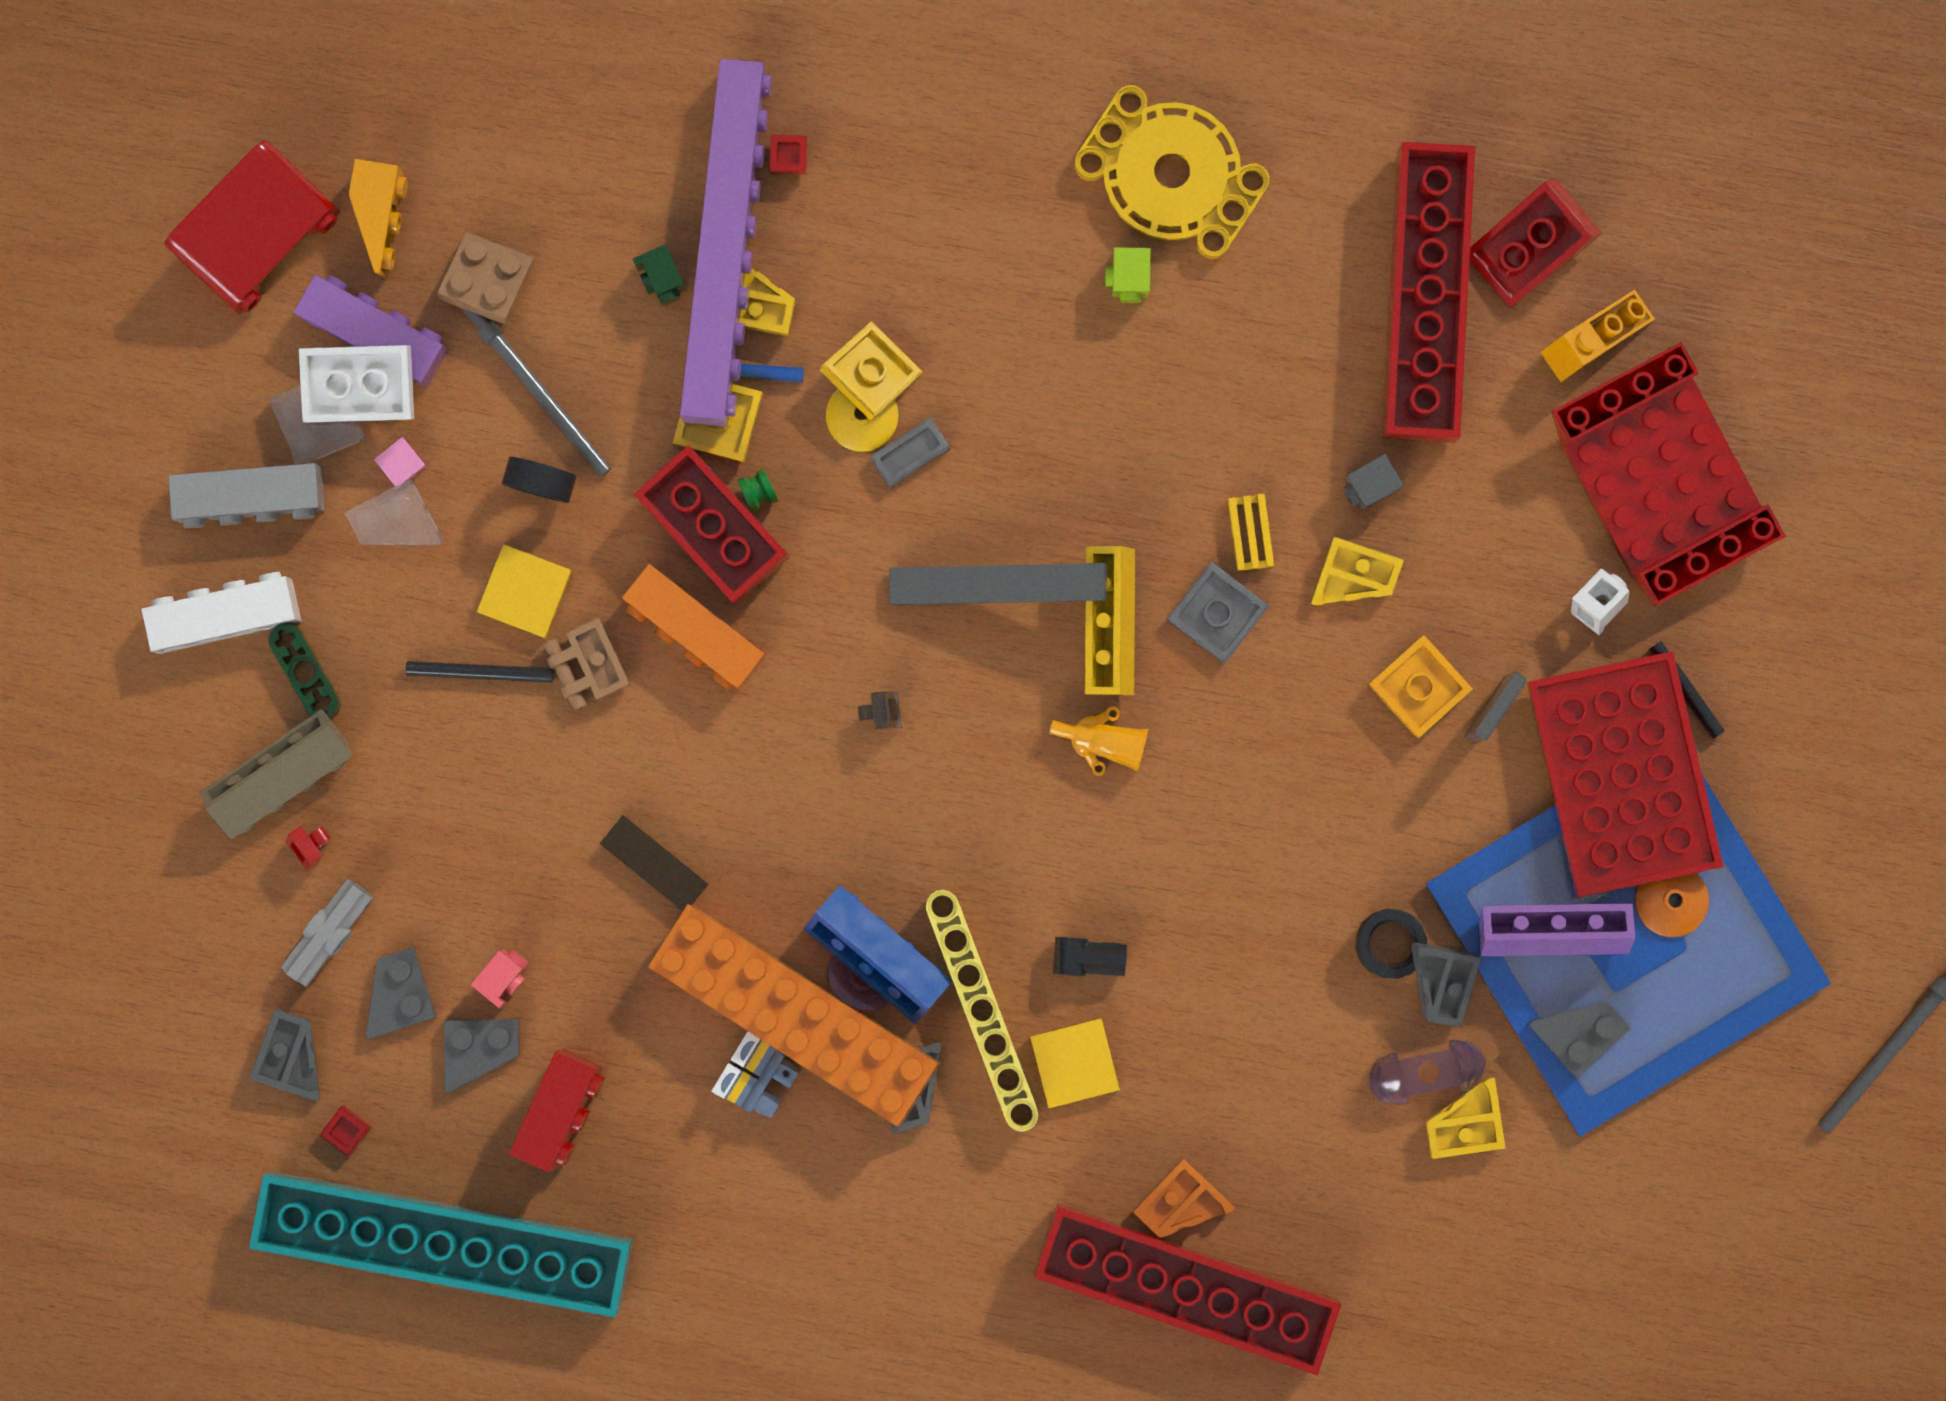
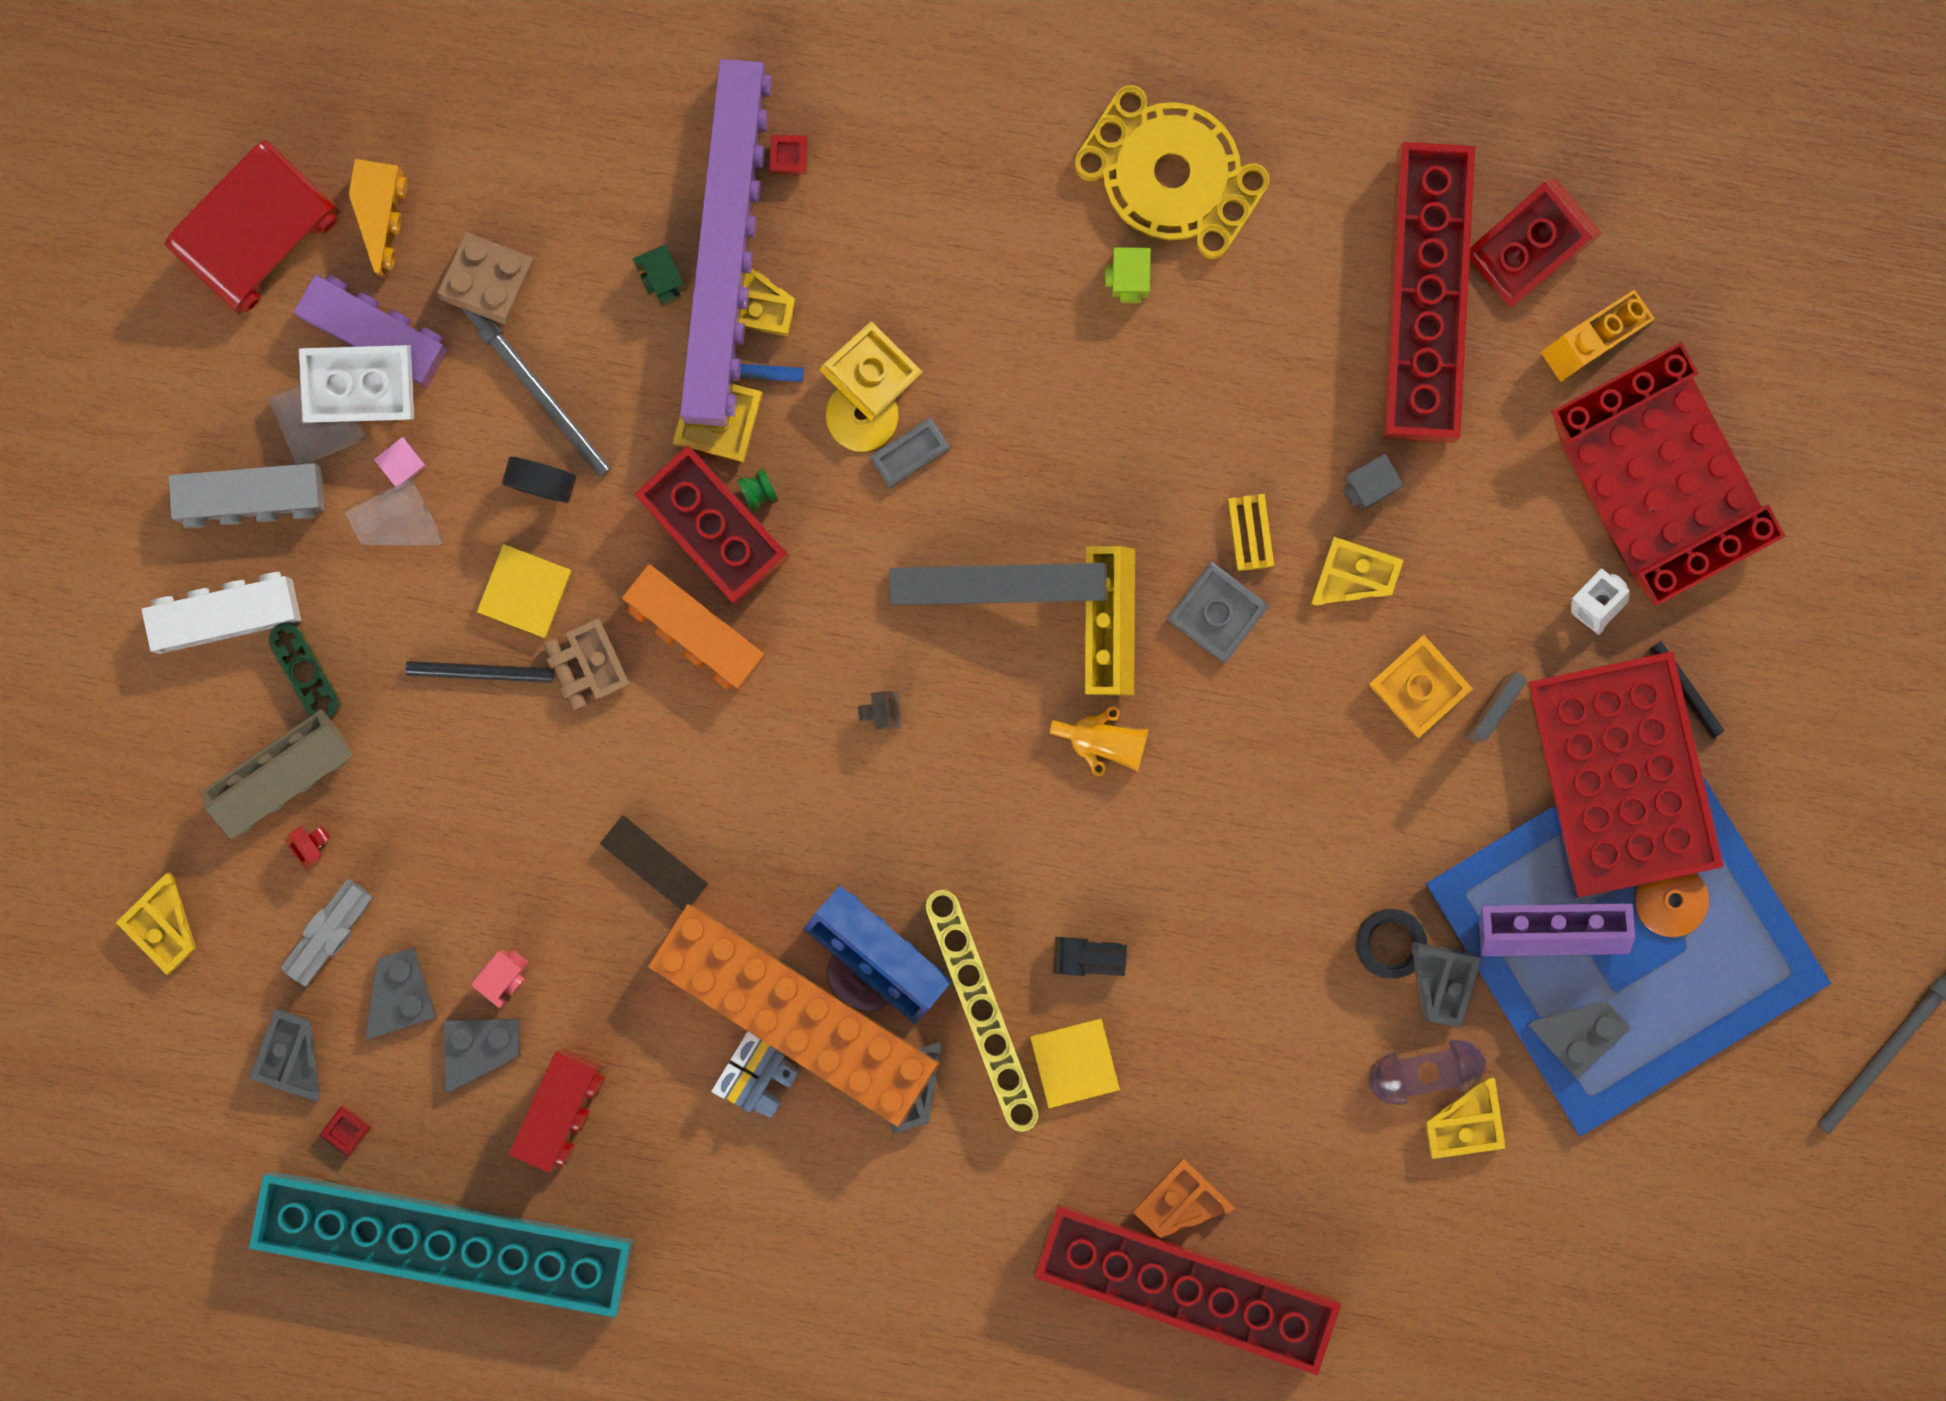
none -> yellow wing [116,873,196,975]

